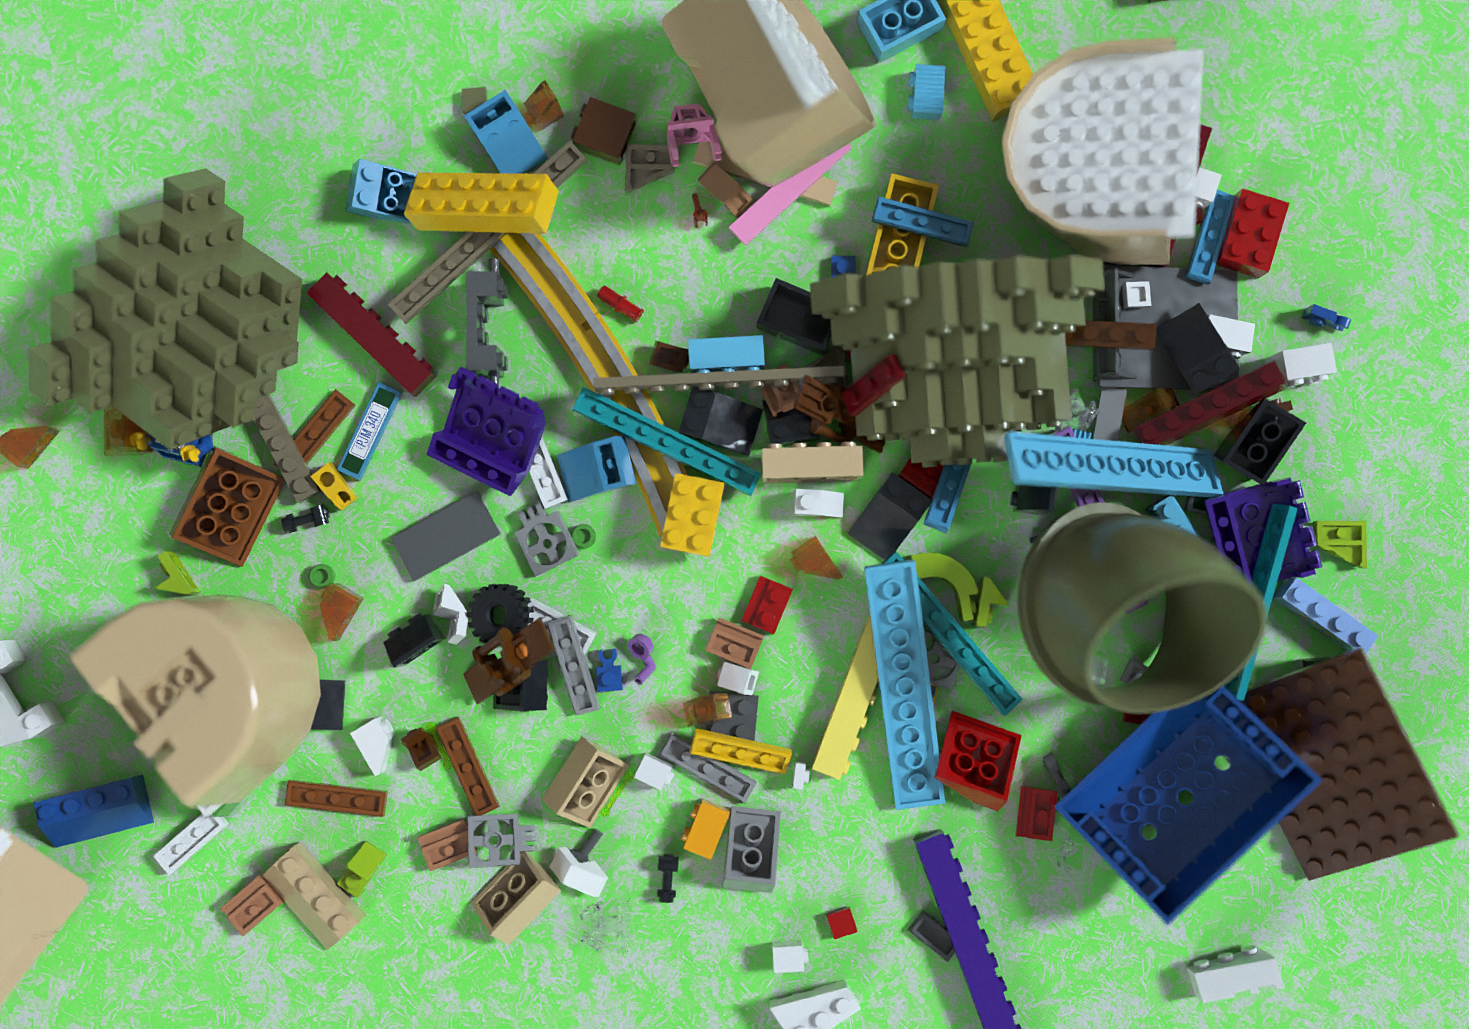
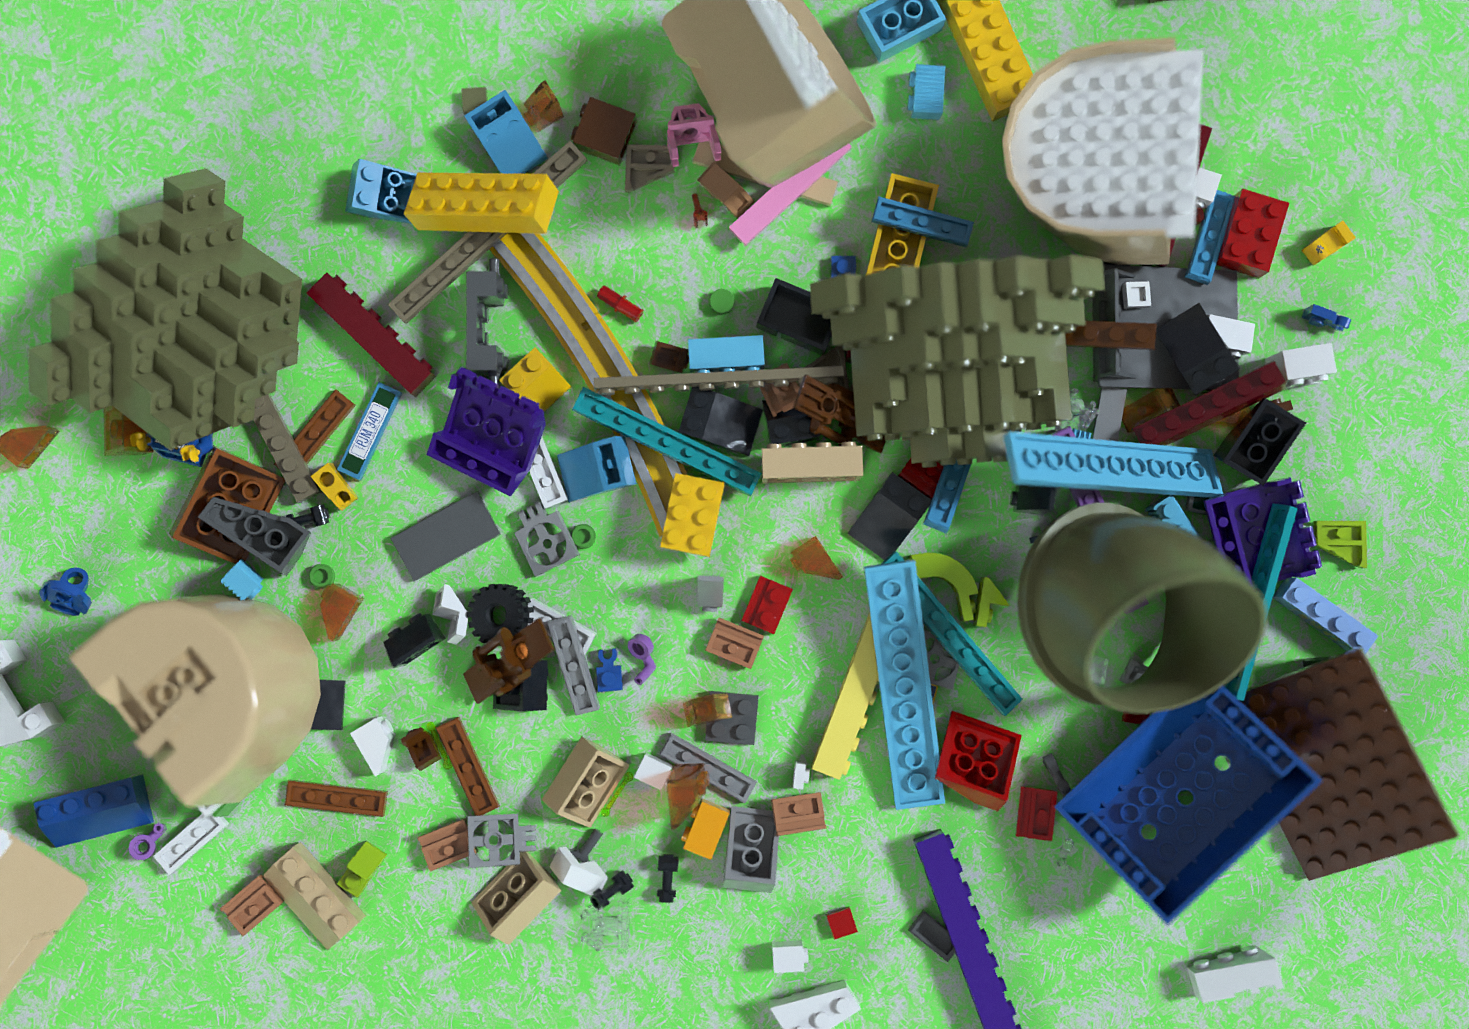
lime slope [155,551,201,595] -> none
yellow tile [690,728,792,775] -> none
white brick [717,662,759,695] -> none
white slope [794,489,844,518] -> none
dark red plate [842,354,906,416] -> none
none -> blue tile [39,567,92,616]
none -> medium lavender plate [129,823,167,860]
none -> dark grey wedge [198,497,311,576]
none -> medium azure brick [221,559,264,600]
none -> yellow slope [499,347,571,412]
none -> black bar [590,870,634,909]
none -> clear orange slope [667,763,710,829]
none -> light grey slope [697,575,724,612]
none -> bright green tile [710,289,734,314]
none -> nougat plate [771,792,827,836]
none -> yellow leg [1302,220,1356,266]

